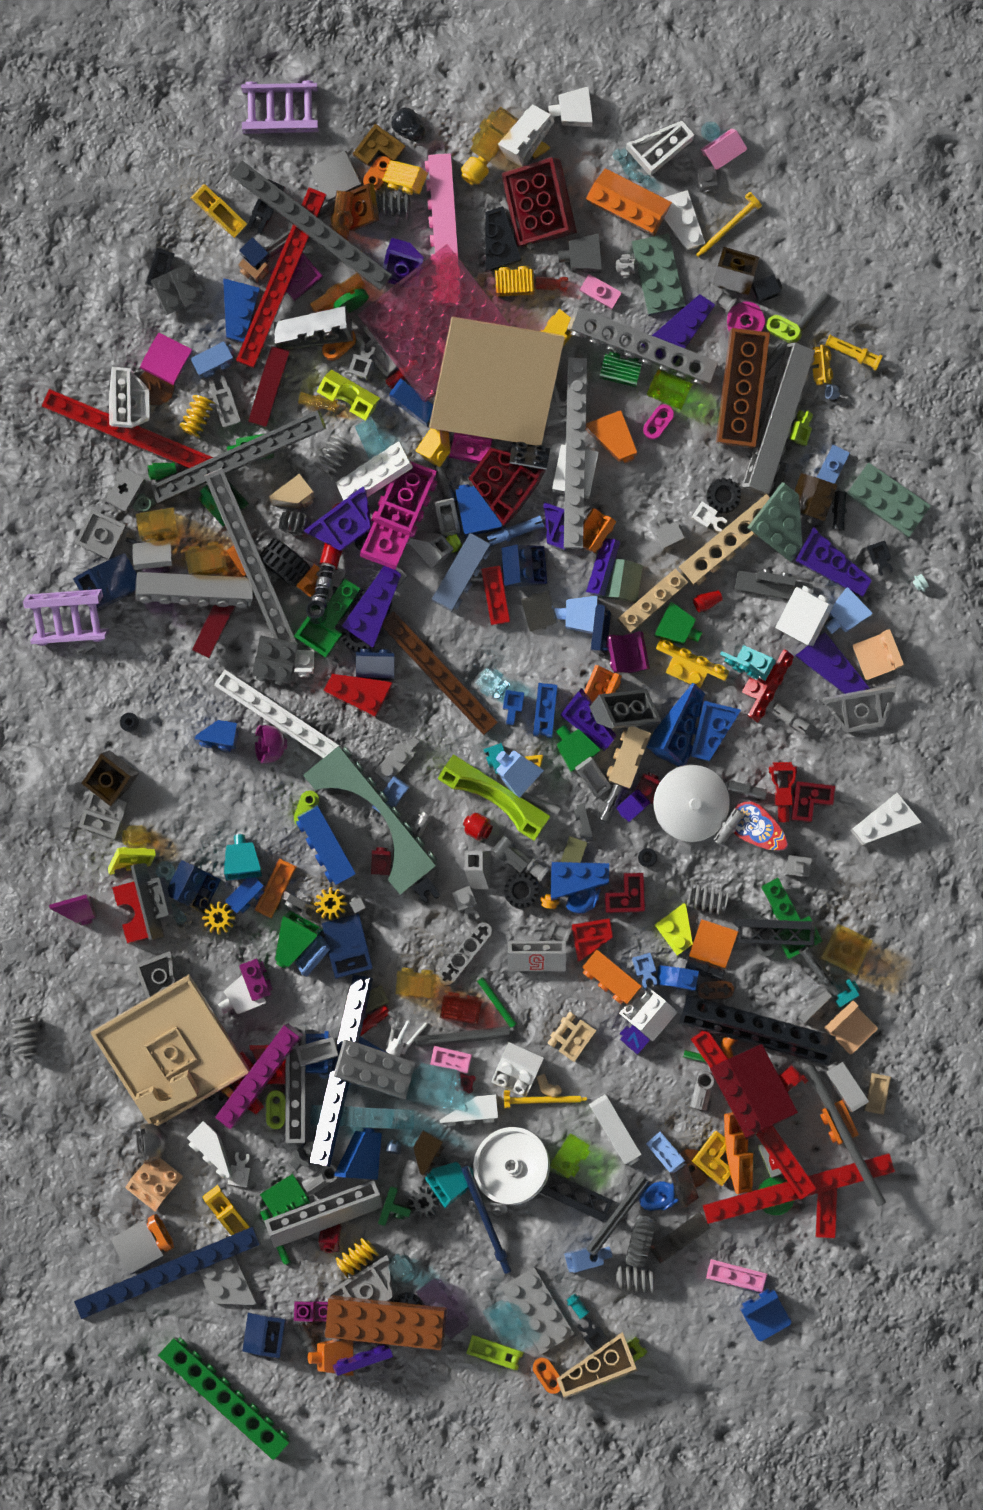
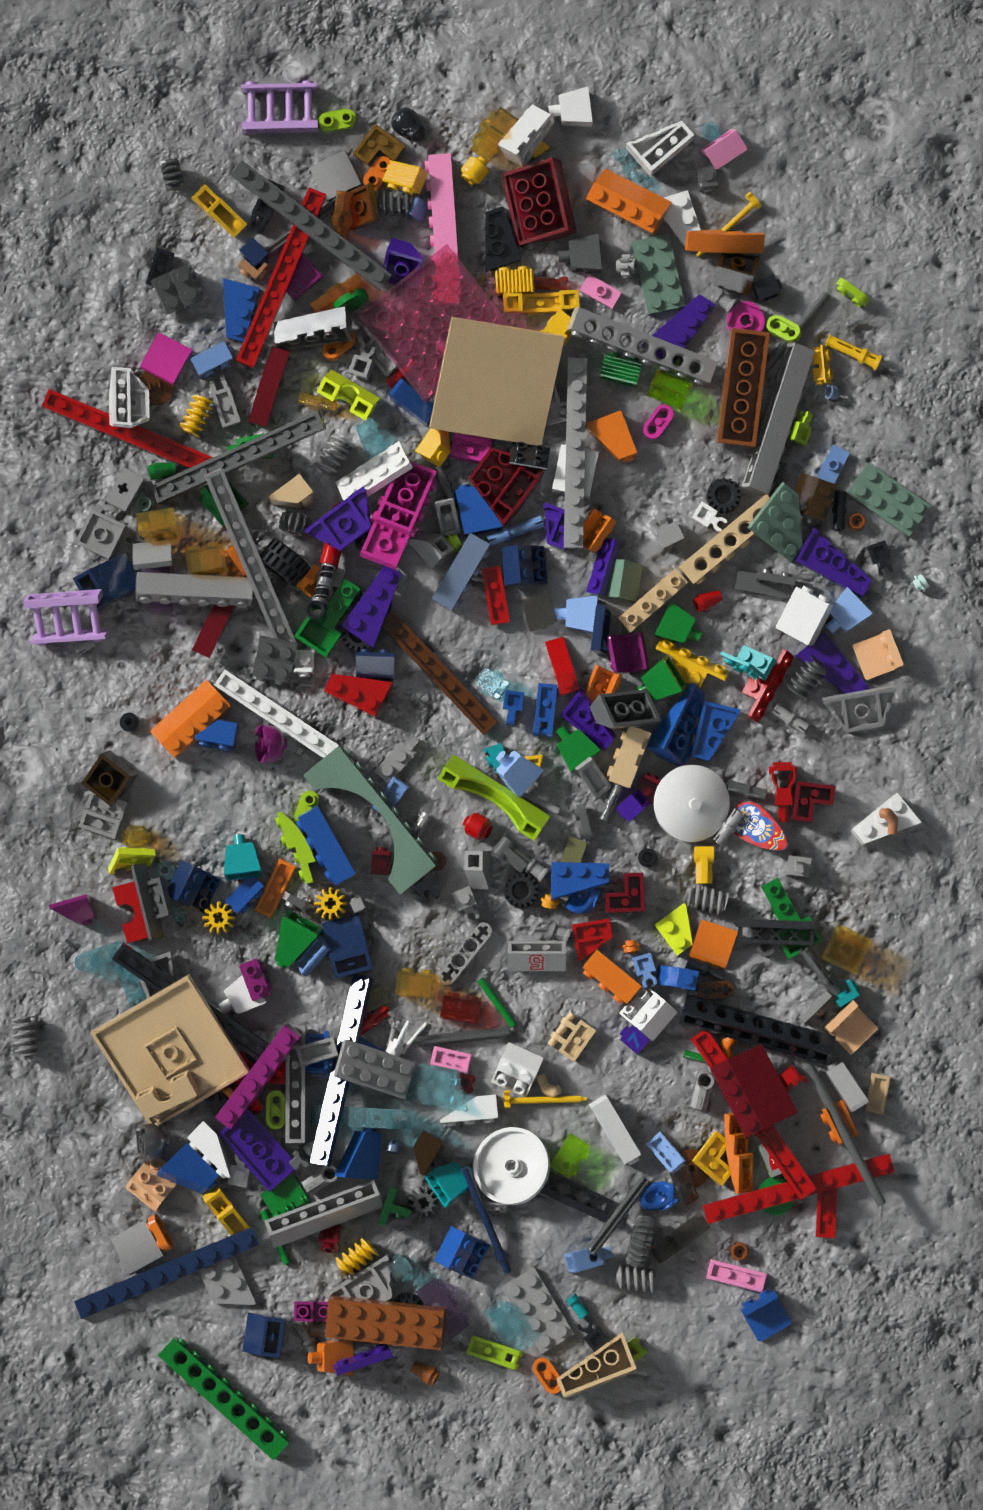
none -> clear light blue beam [75,941,147,1008]
none -> black plate [112,942,269,1060]
none -> orange slope [150,680,232,759]
none -> blue slope [157,1143,220,1194]
none -> dark grey gear [160,158,185,191]
none -> dark purple plate [218,1109,295,1192]
none -> lime slope [275,811,316,885]
none -> lime plate [319,109,356,133]
none -> medium blue slope [409,197,428,223]
none -> dark orange cone [410,1361,440,1386]
none -> reddish brown tile [432,851,446,871]
none -> blue slope [434,1226,490,1280]
none -> yellow slope [503,290,580,314]
none -> red slope [545,637,580,697]
none -> orange plate [622,940,641,954]
none -> green torso [638,655,687,700]
none -> orange slope [685,229,765,253]
none -> yellow piece [694,846,714,884]
none -> dark orange plate [730,1242,749,1261]
none -> dark grey piece [786,655,828,698]
none -> lime plate [835,278,870,307]
none -> dark orange plate [847,512,866,531]
none -> nougat arm [879,808,898,834]

